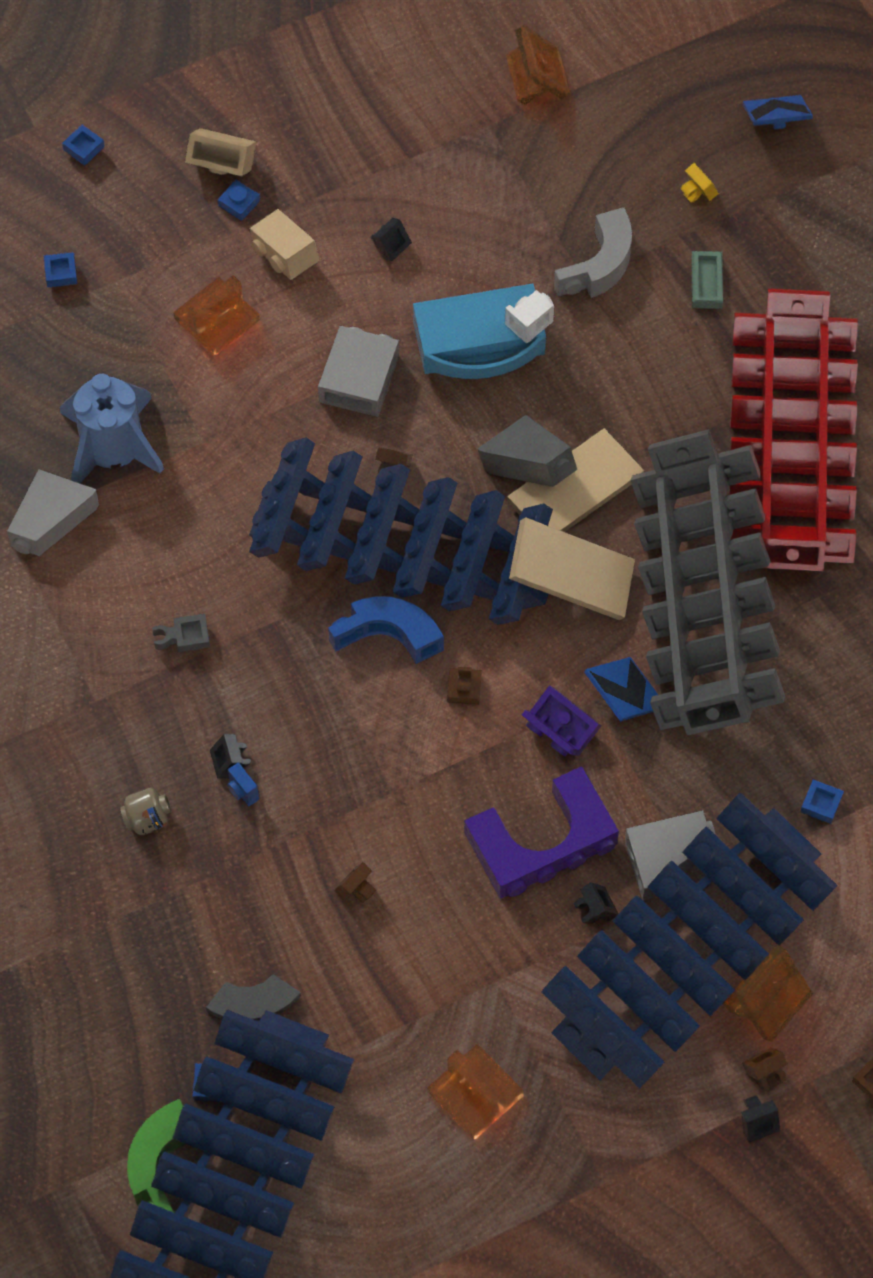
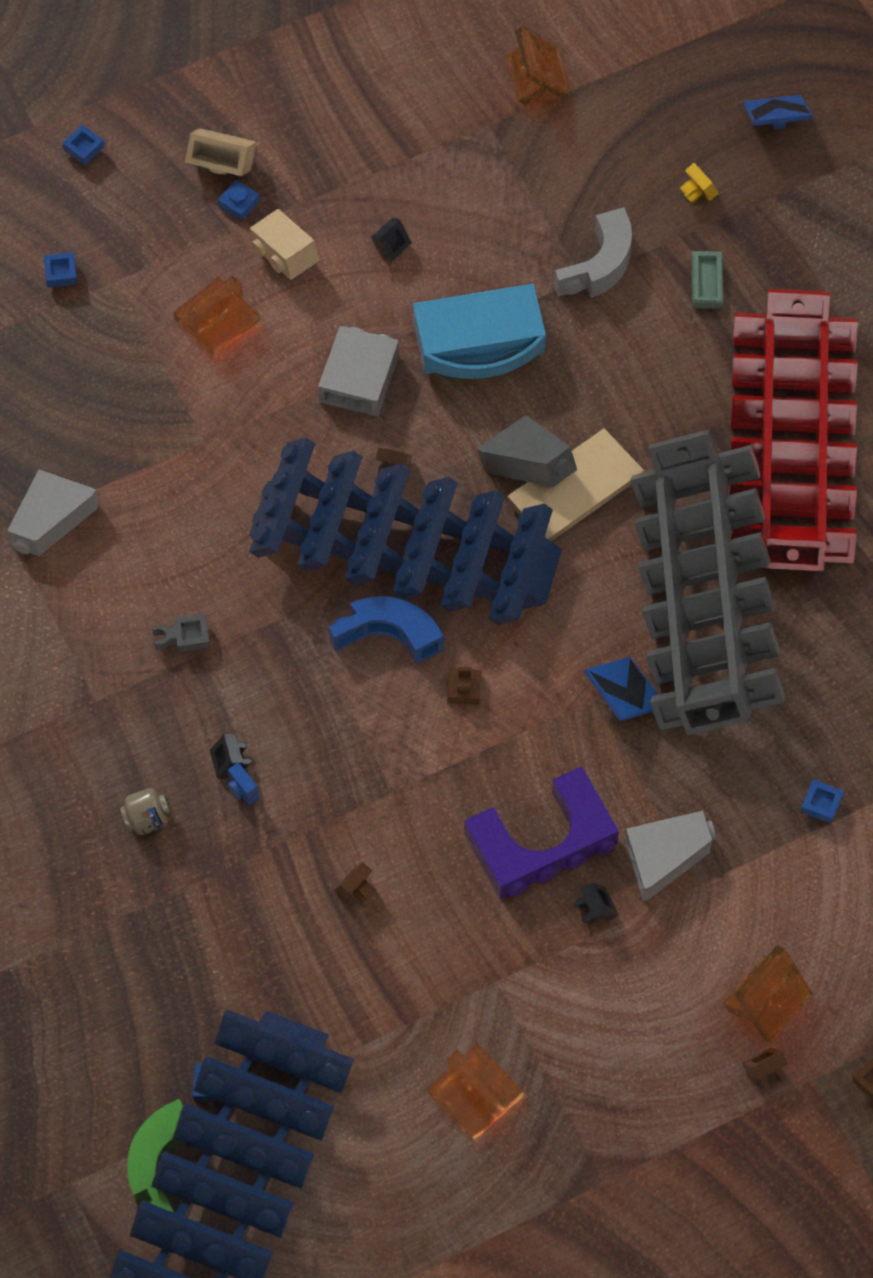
medium blue brick [60,374,164,484] -> none
dark grey tile [206,974,301,1021] -> none
white brick [505,290,554,344] -> none
tan tile [509,517,635,620] -> none
dark purple bracket [521,685,602,756] -> none
dark blue piece [541,793,838,1089] -> none
black tile [741,1095,780,1143] -> none

